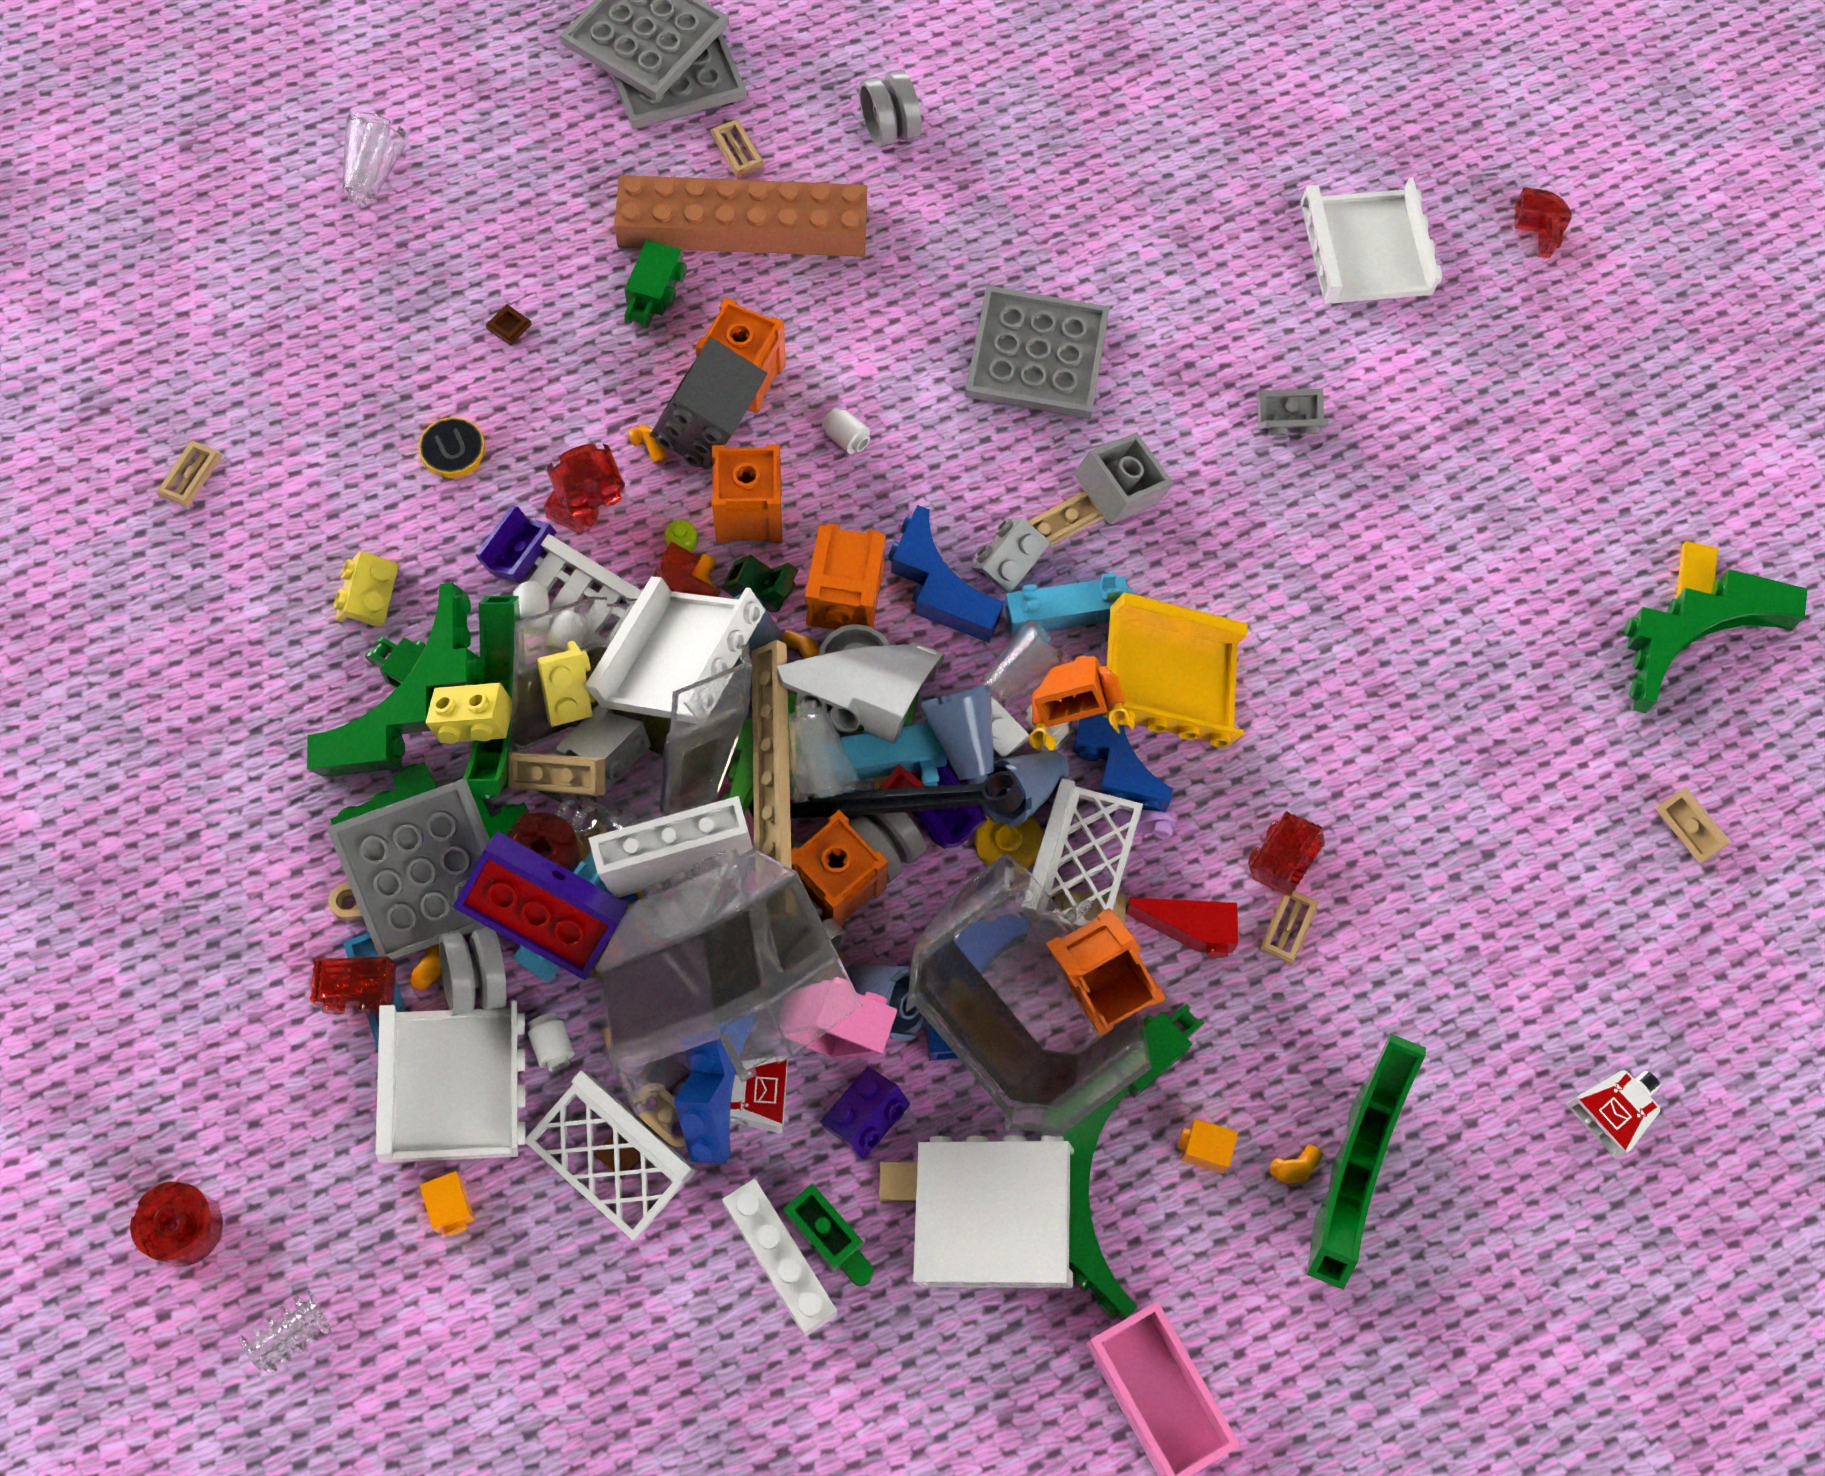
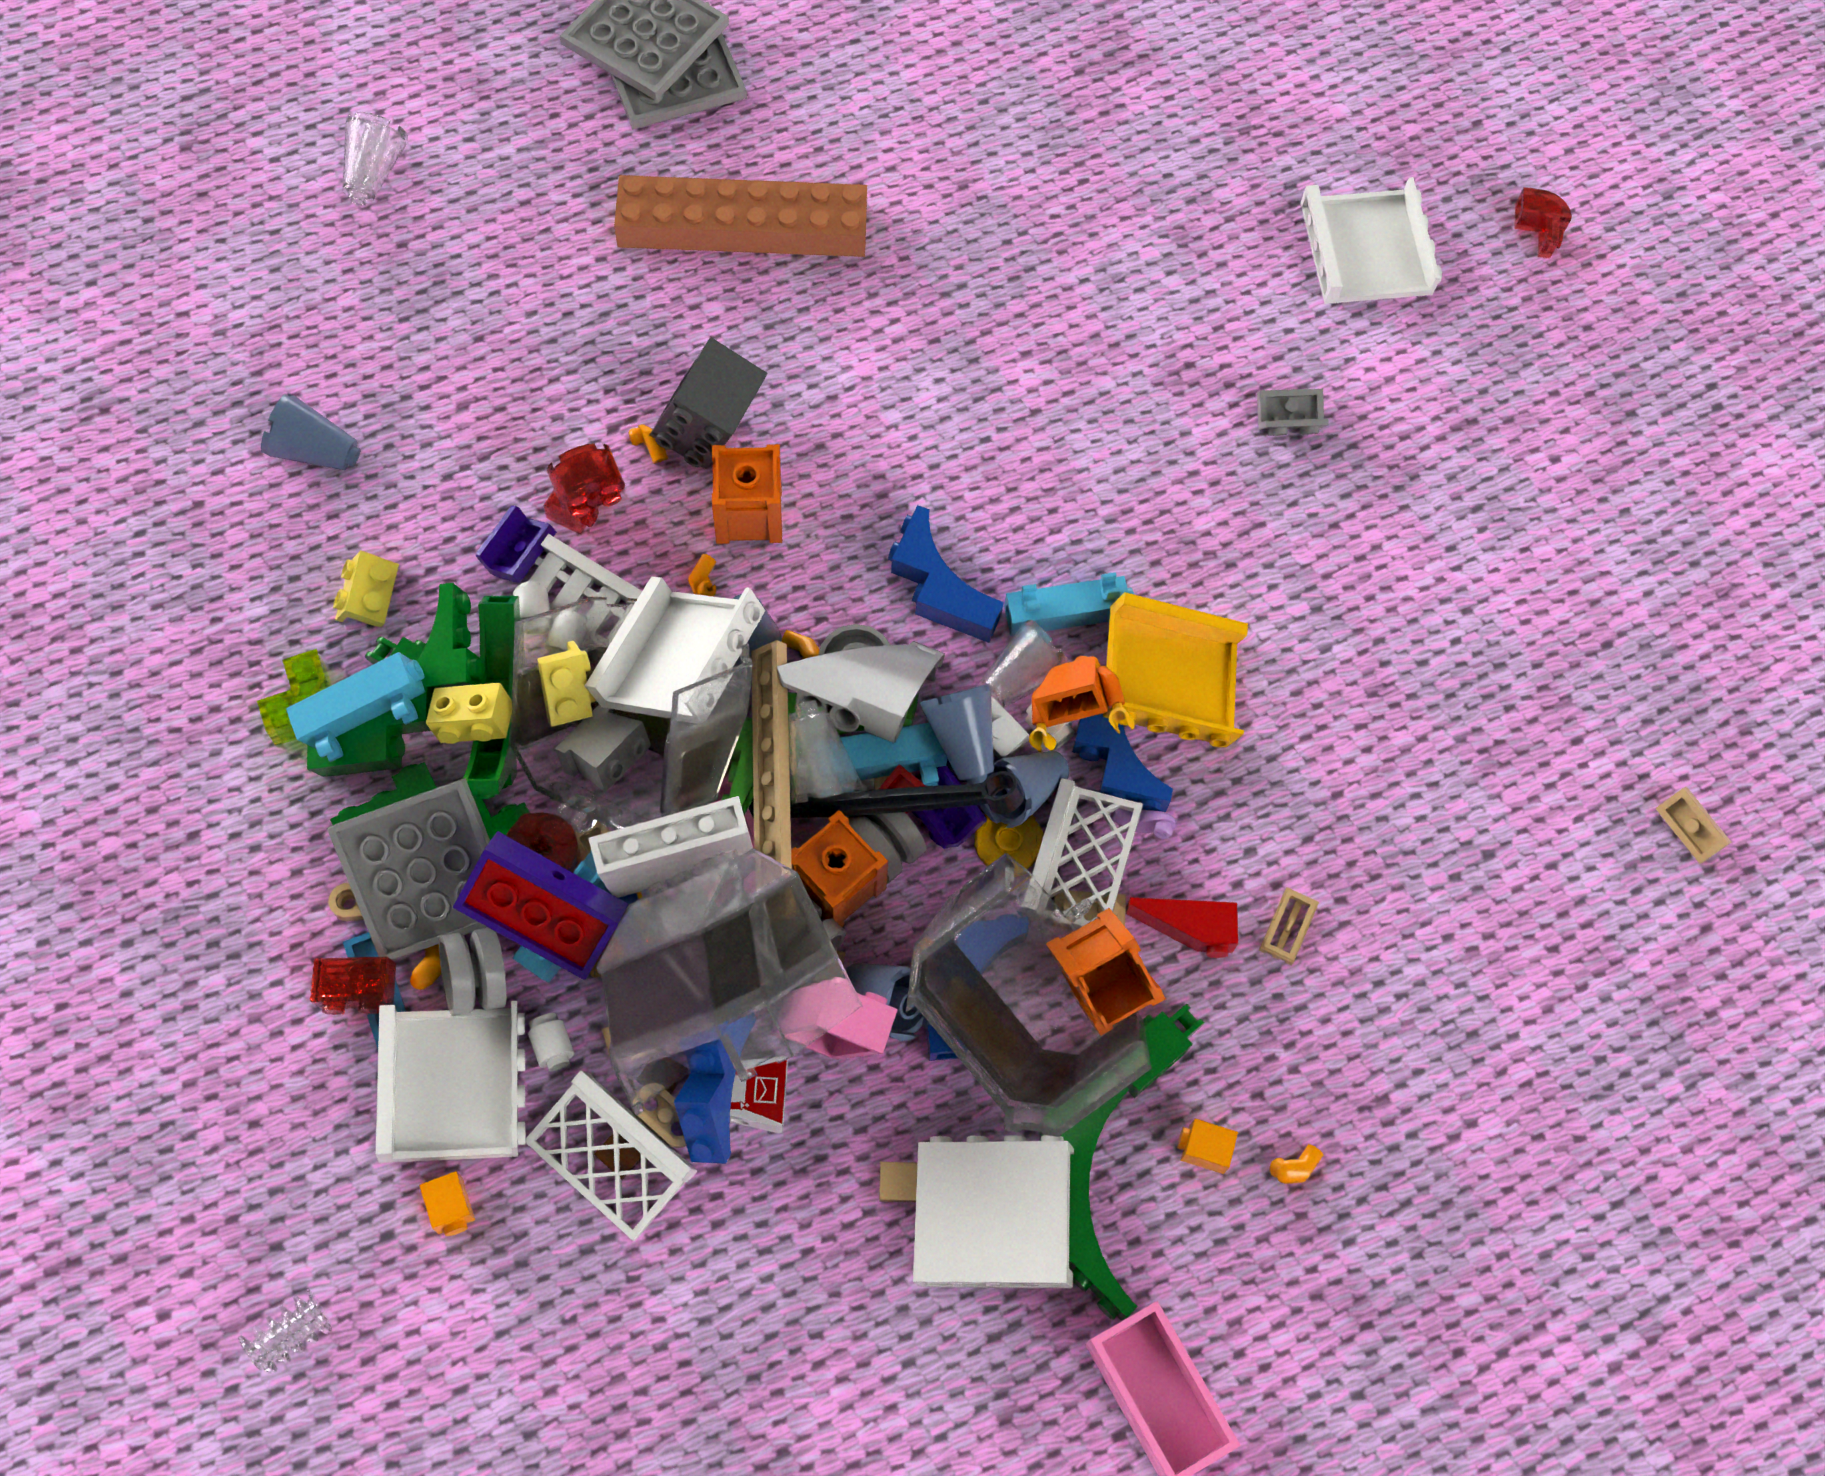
clear red brick [130,1181,223,1267] -> none
tan tile [156,440,222,508] -> none
black tile [418,417,486,479] -> none
reddish brown tile [486,304,532,346] -> none
tan tile [508,752,605,796] -> none
green brick [624,240,687,329] -> none
clear red brick [652,541,721,597] -> none
lime piece [664,520,698,555] -> none
orange container [695,297,786,414] -> none
tan tile [711,119,764,178] -> none
dark green brick [721,554,799,612] -> none
white brick [722,1178,837,1338] -> none
green brick [783,1183,873,1287] -> none
orange container [805,523,886,630] -> none
dark purple bracket [819,1066,910,1159] -> none
white brick [822,408,870,454] -> none
light grey wheel [859,70,922,148] -> none
light grey plate [965,285,1110,419] -> none
light grey bracket [972,517,1051,593] -> none
tan tile [1028,491,1104,549] -> none
light grey brick [1073,432,1174,525] -> none
clear red brick [1248,811,1325,896] -> none
green arch [1307,1034,1426,1290] -> none
torso [1566,1070,1661,1159] -> none
green arch [1624,569,1808,714] -> none
yellow tile [1676,541,1718,599] -> none
none -> clear neon green brick [257,649,332,746]
none -> sand blue cone [261,393,361,470]
none -> medium azure brick [286,652,425,762]

